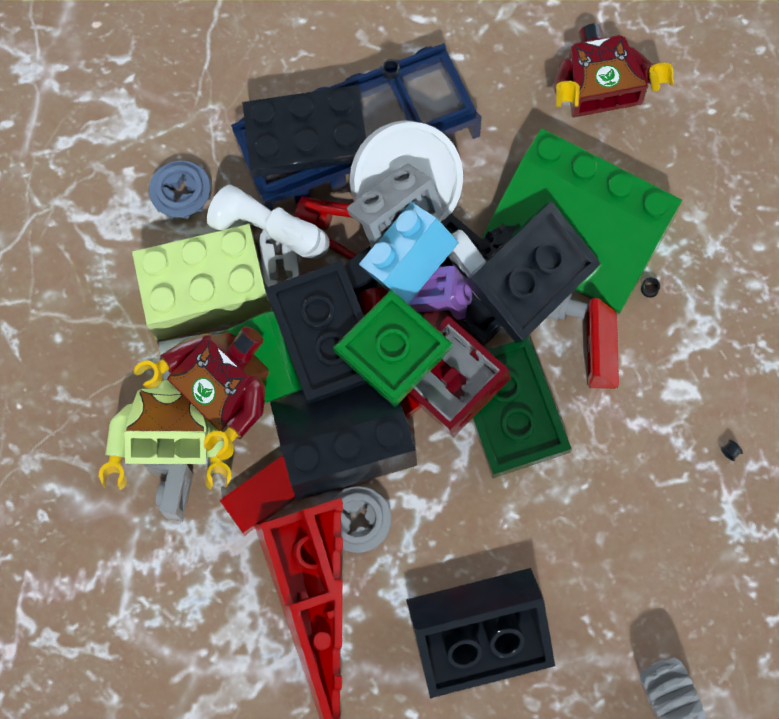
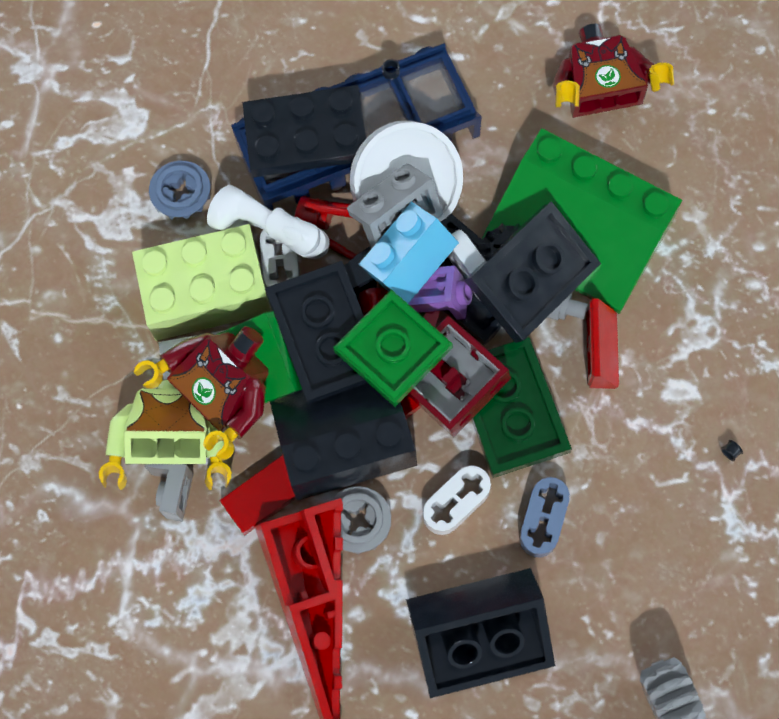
black piece [641,277,661,298] -> none
none -> white beam [423,466,491,535]
none -> sand blue beam [519,477,570,558]

